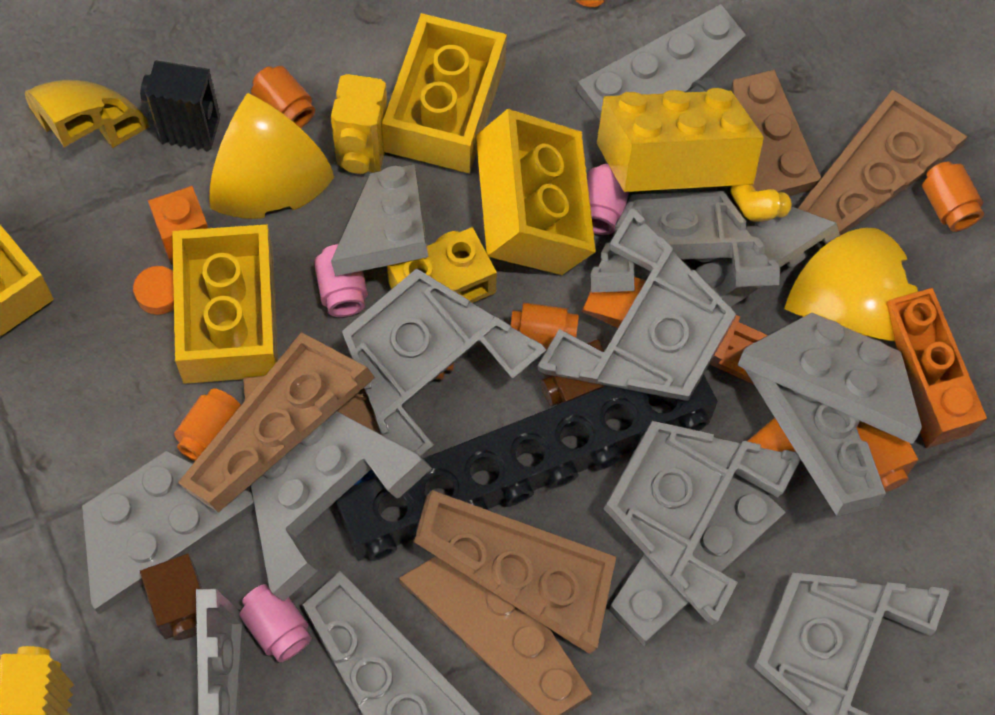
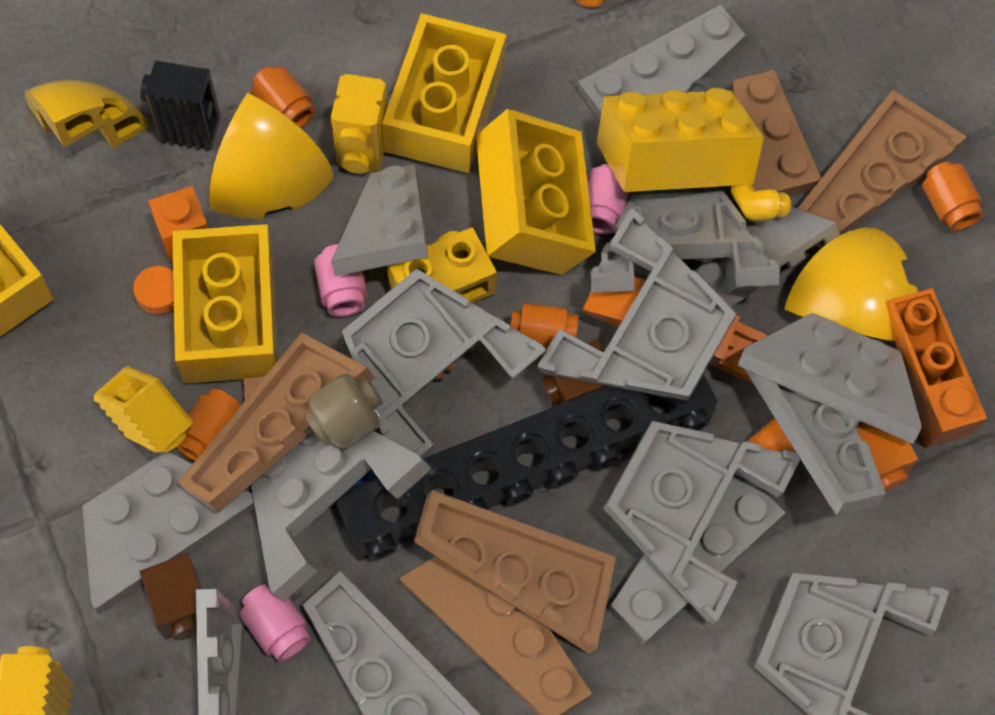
none -> yellow brick [94,366,193,452]
none -> dark tan head [305,374,384,449]

